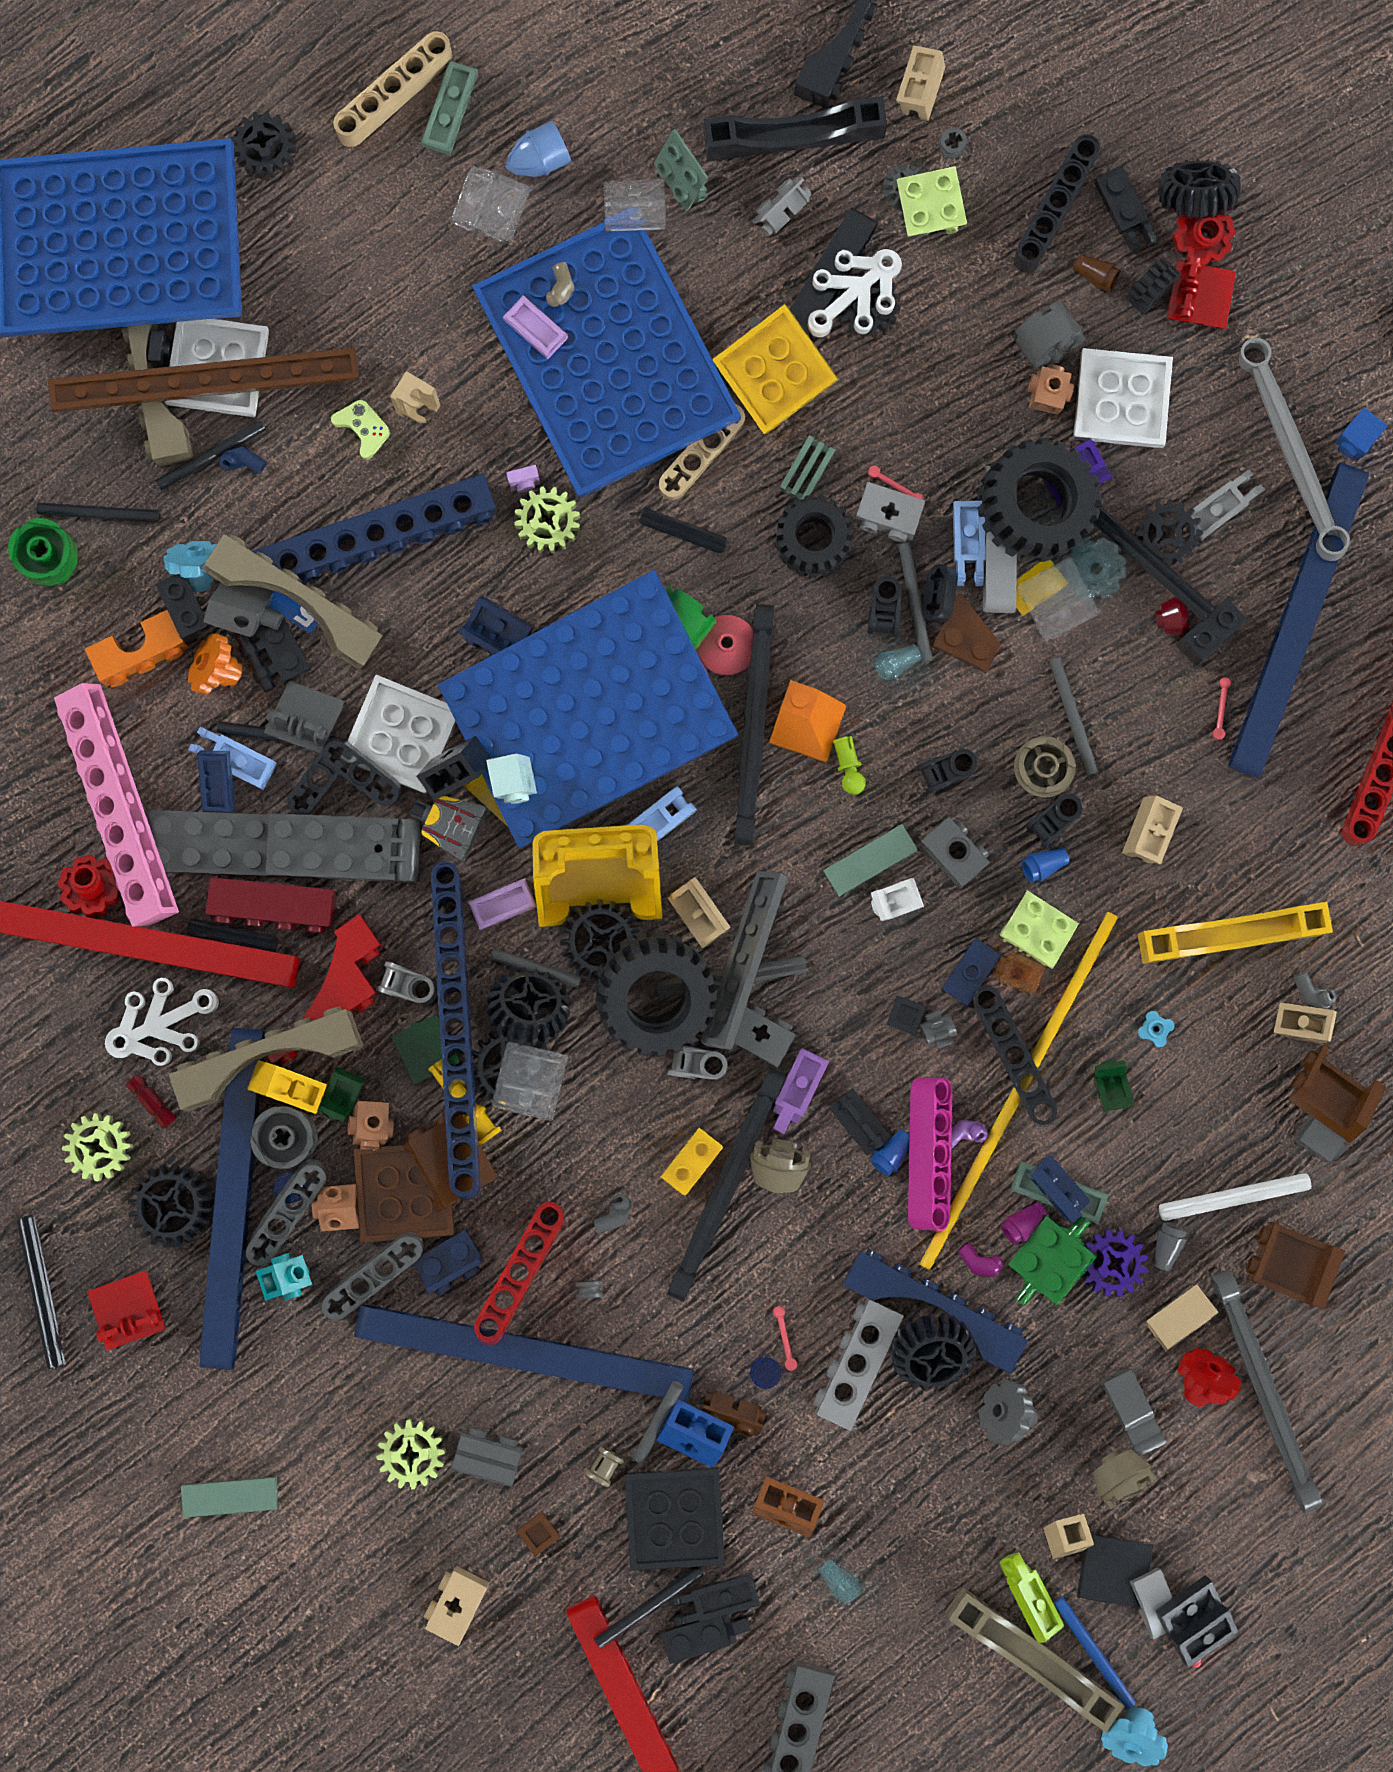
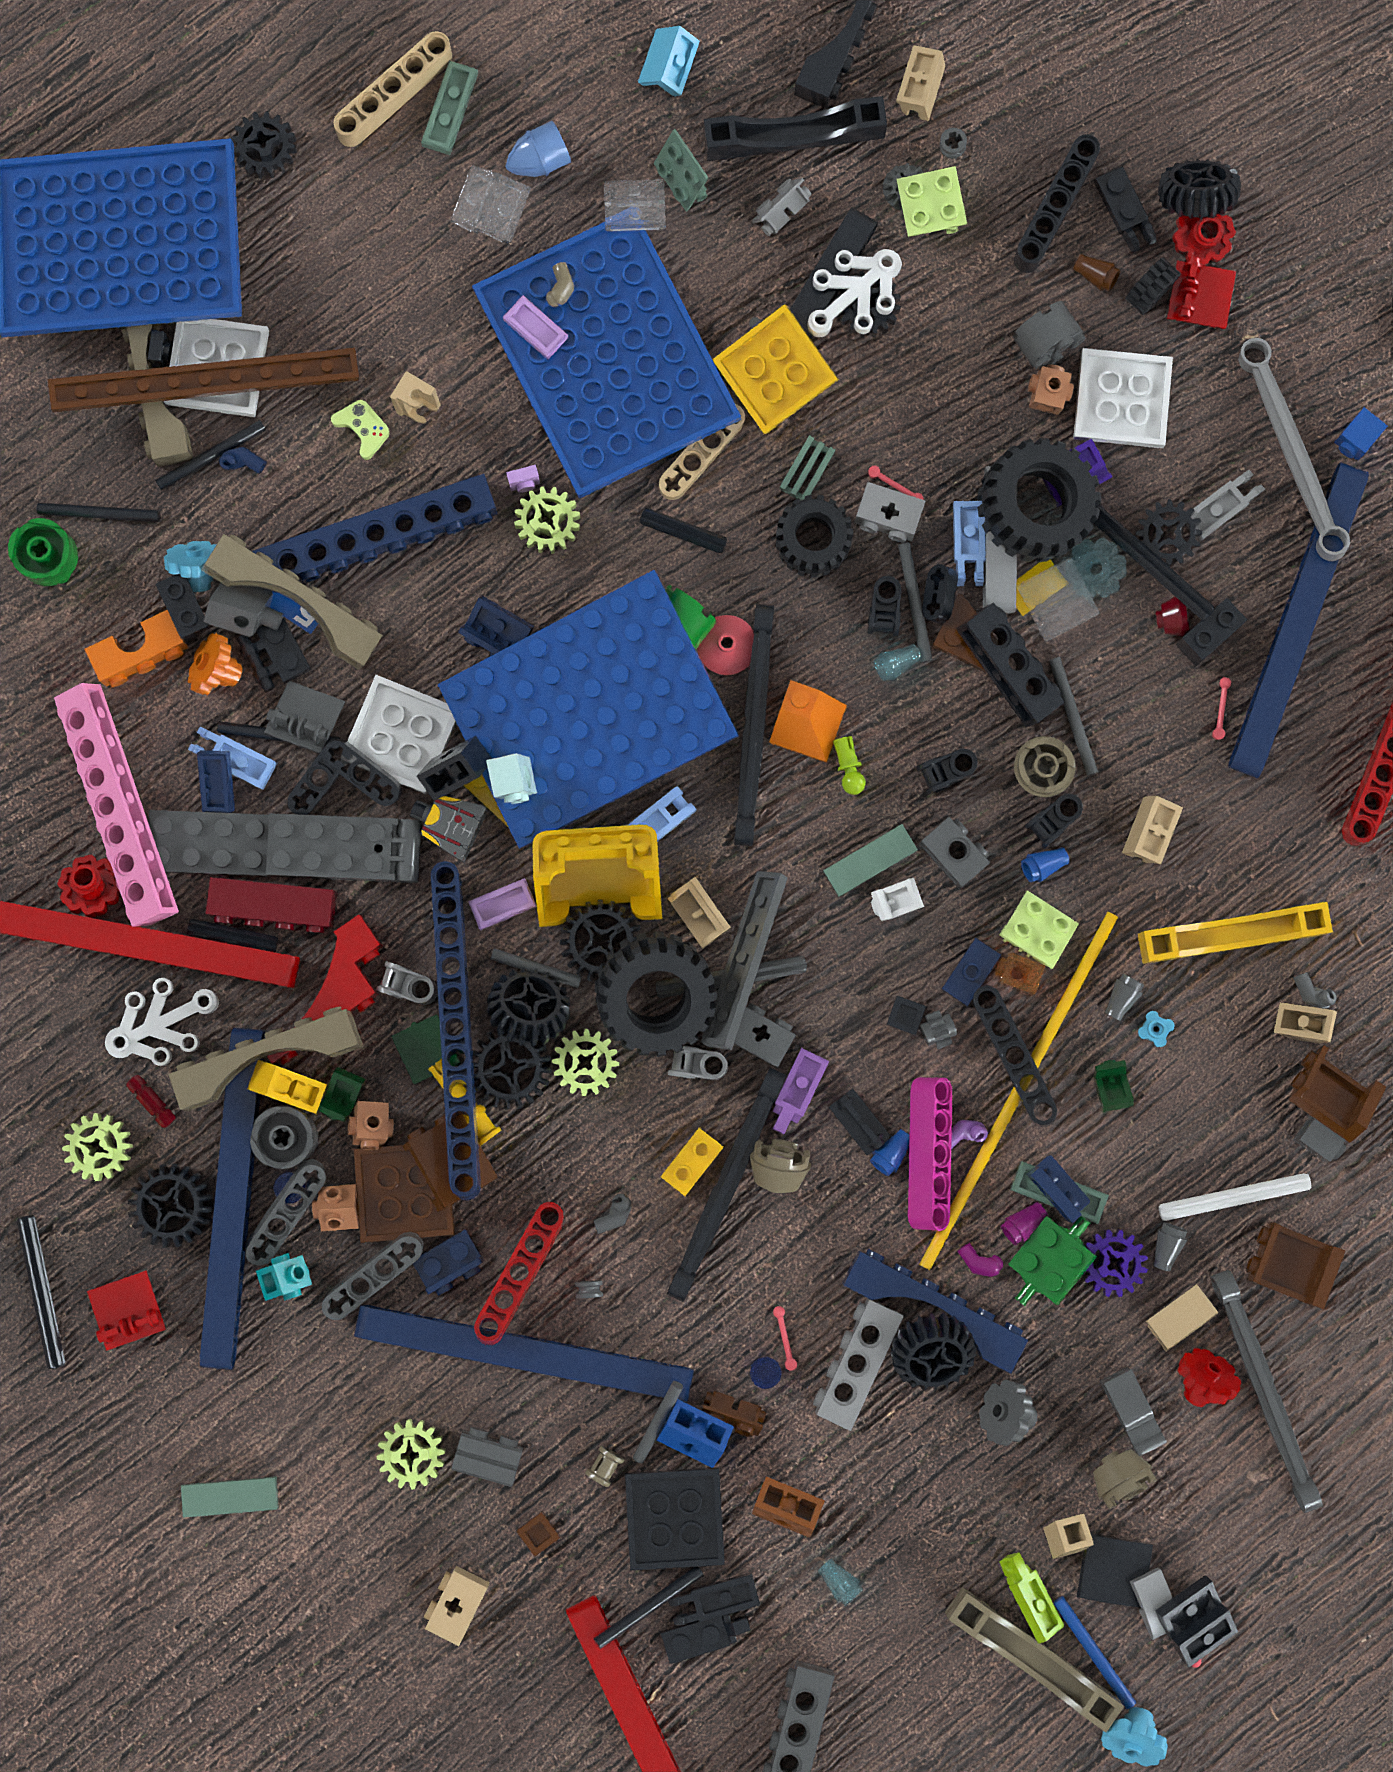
clear slope [492,1042,568,1121] -> none
none -> yellowish green gear [552,1029,619,1096]
none -> medium azure panel [638,26,700,96]
none -> black brick [956,602,1064,727]
none -> dark grey cone [1105,973,1144,1021]

